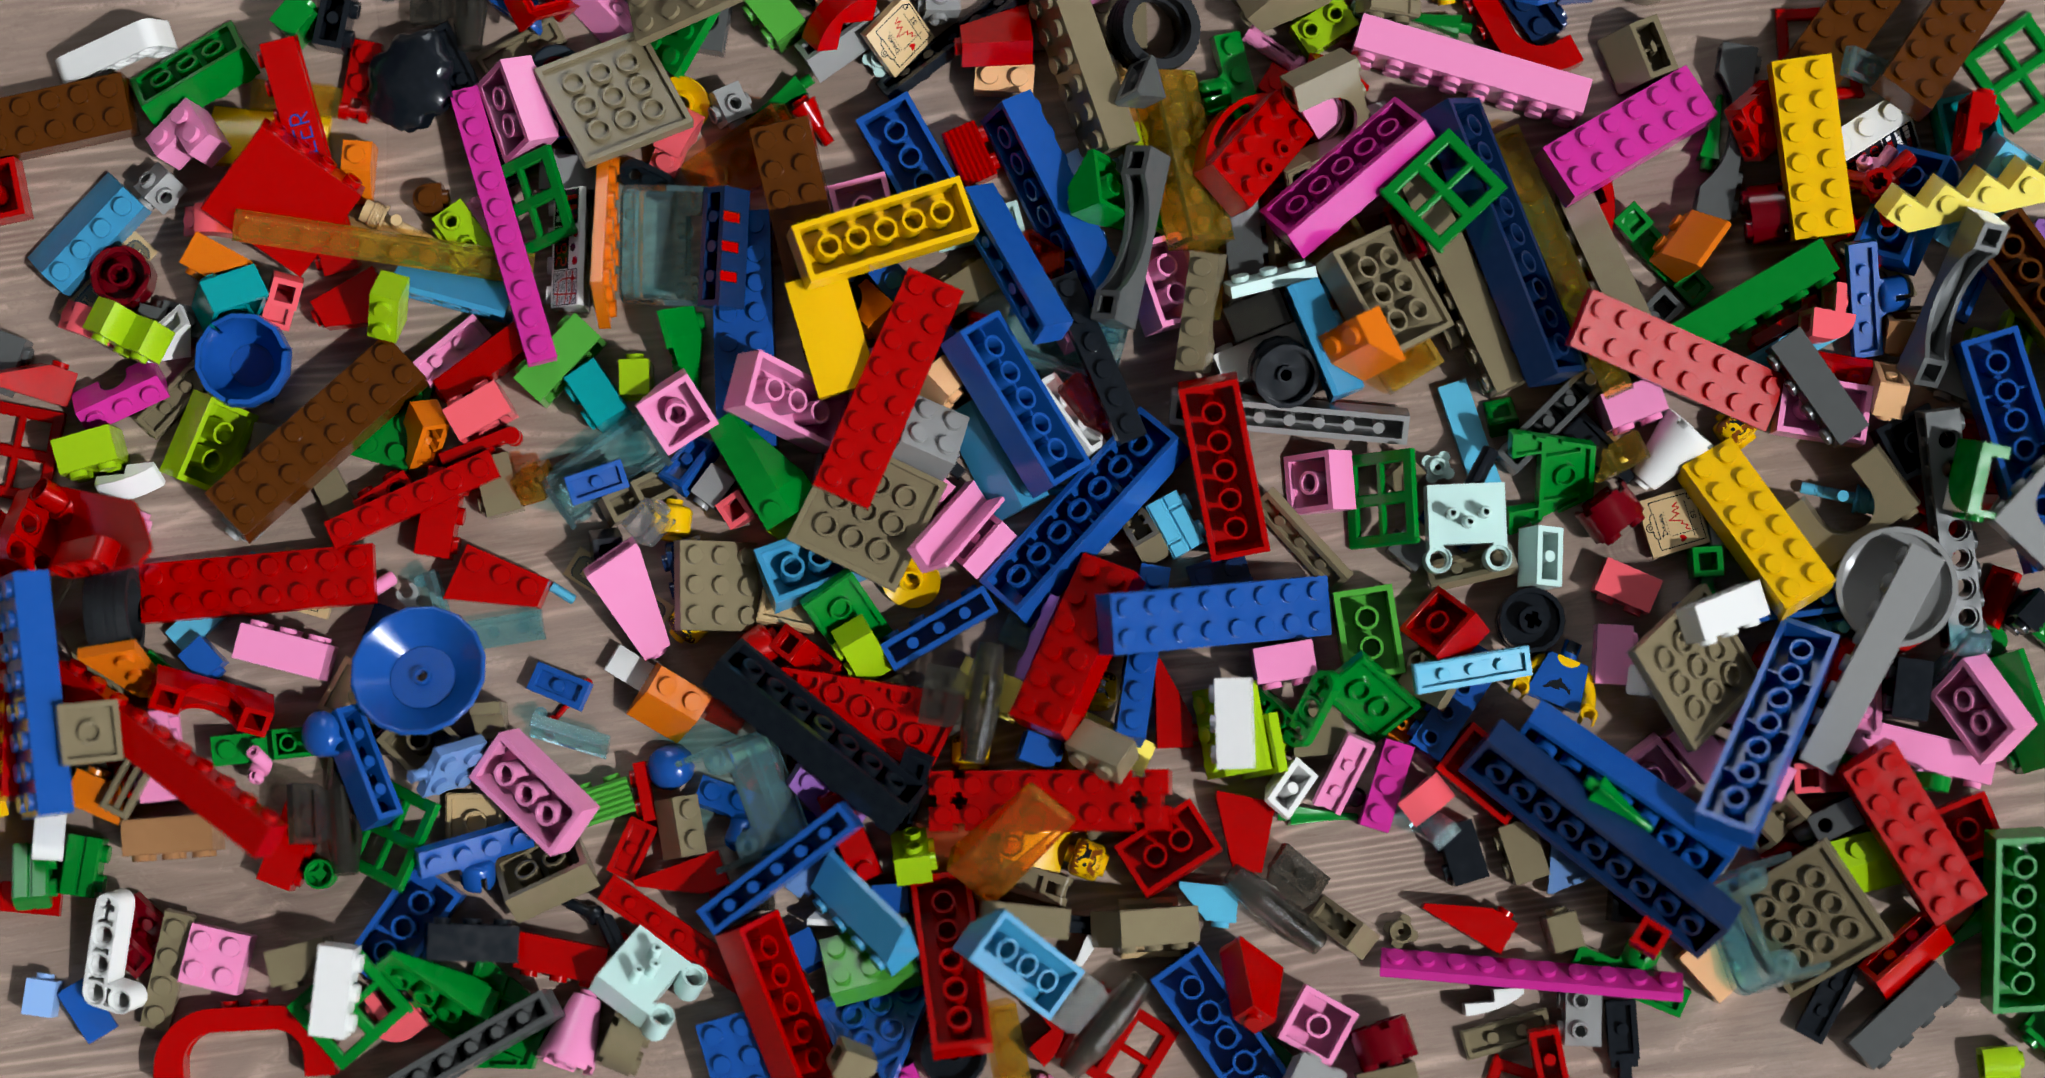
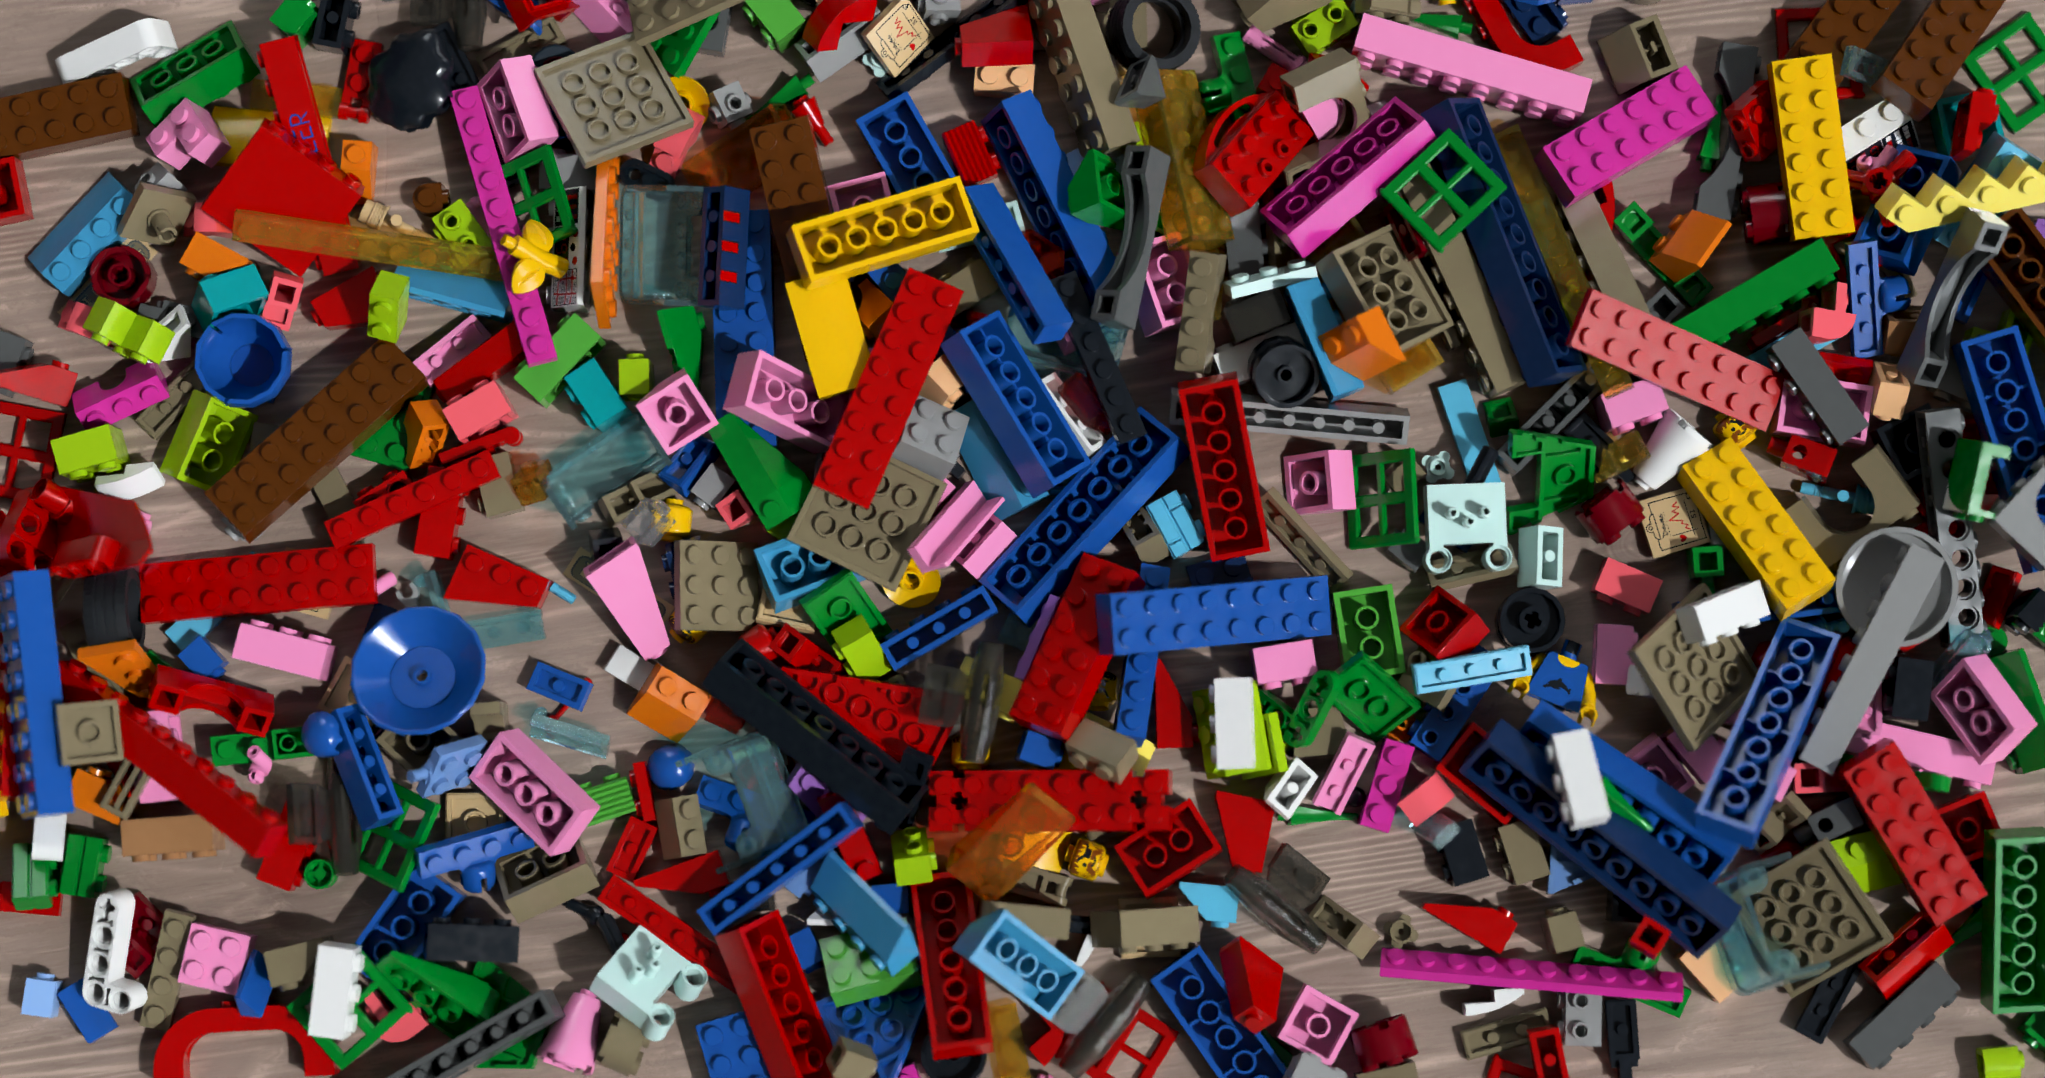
red brick [513,931,611,988] -> none
blue plate [563,458,630,506] -> none
none -> dark tan tile [116,182,197,247]
none -> blue slope [235,949,272,1018]
none -> yellow plant [500,219,569,294]
none -> white brick [1545,728,1611,830]
none -> red torso [1766,434,1838,486]

